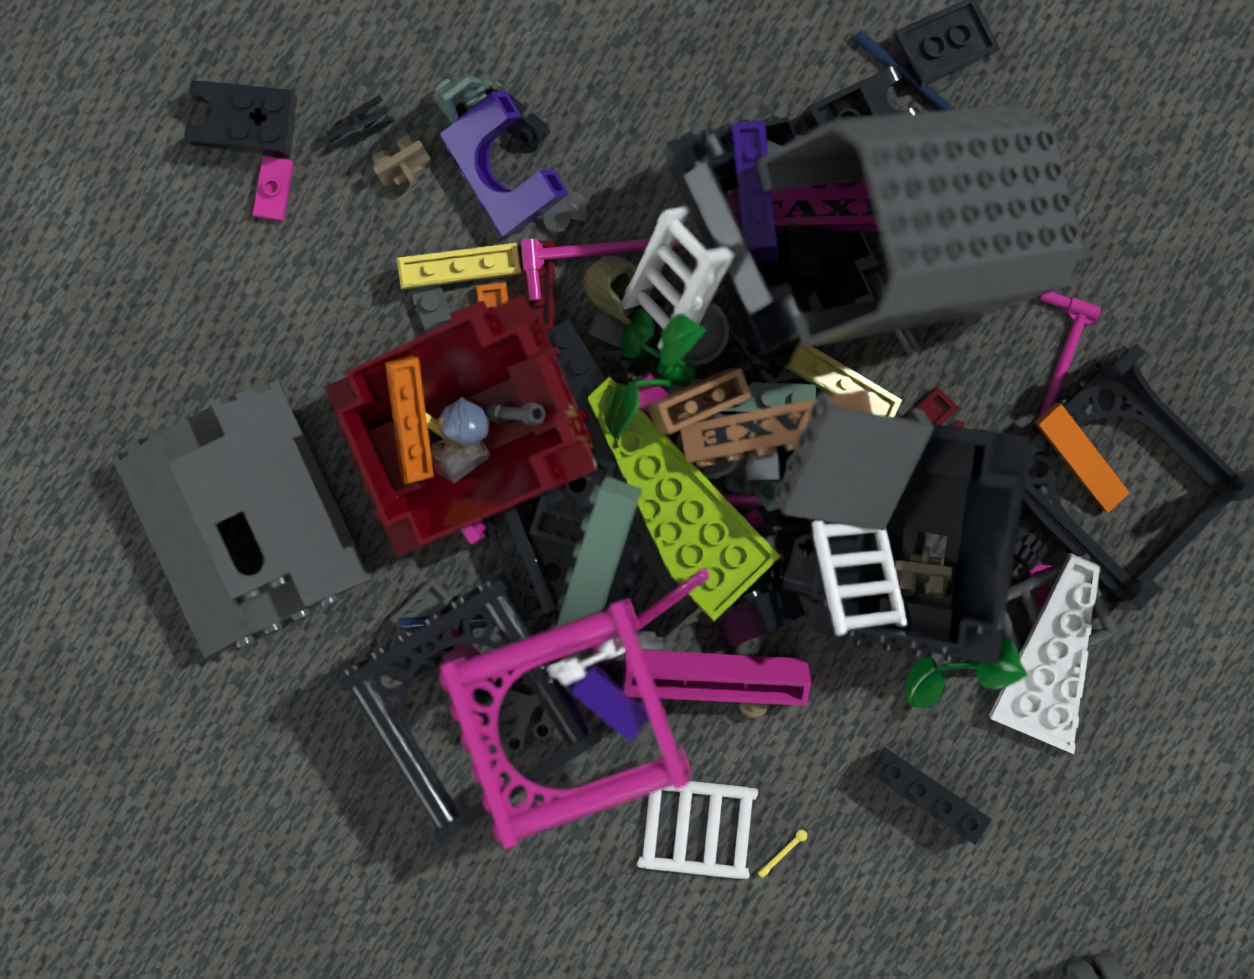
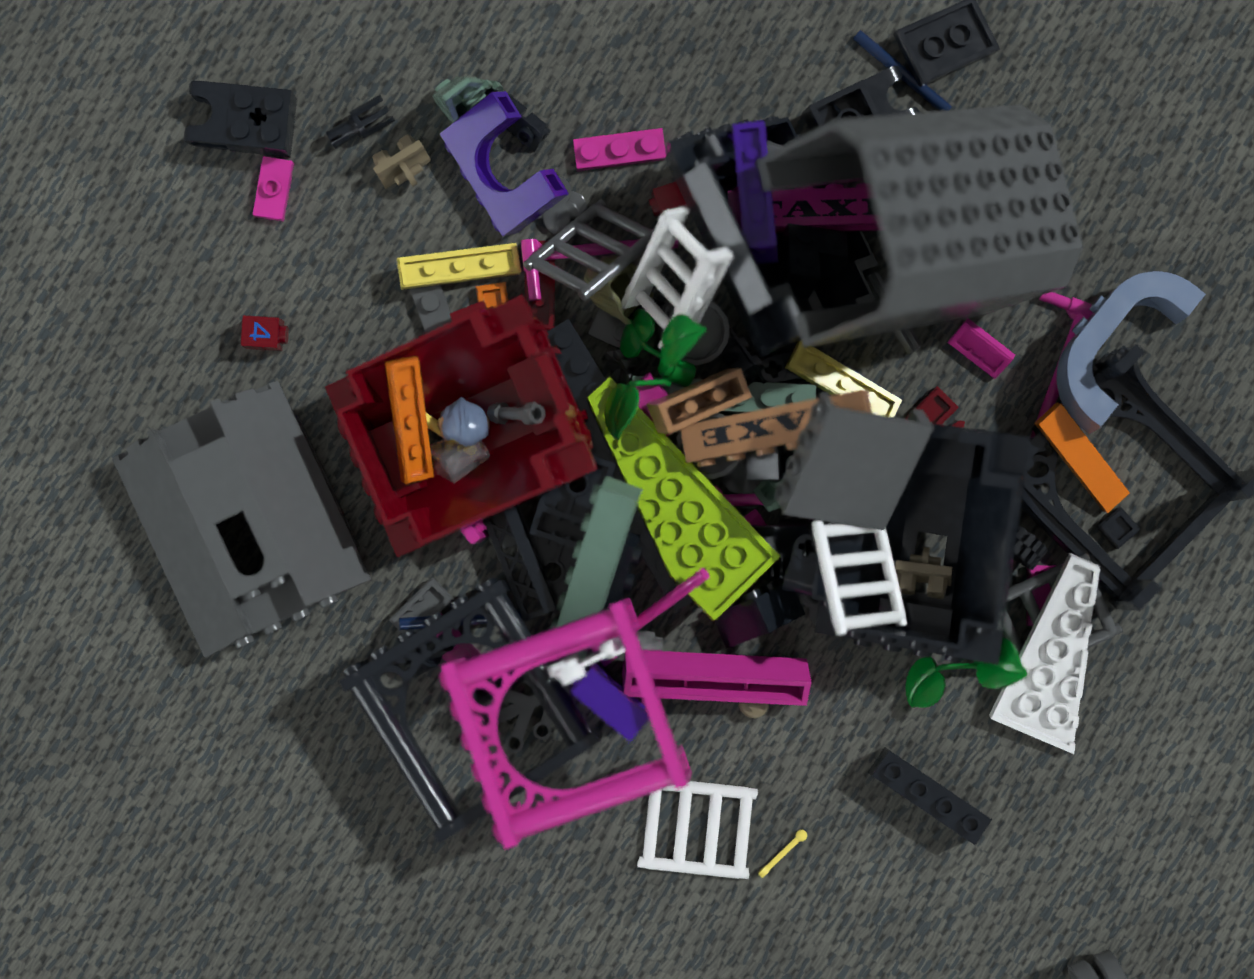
none -> dark red brick [241,315,289,351]
none -> dark grey bar [523,199,656,301]
none -> dark pink plate [573,128,666,171]
none -> dark red brick [649,182,691,217]
none -> dark pink plate [947,318,1015,379]
none -> sand blue arch [1057,271,1206,434]
none -> black tile [1096,507,1141,549]

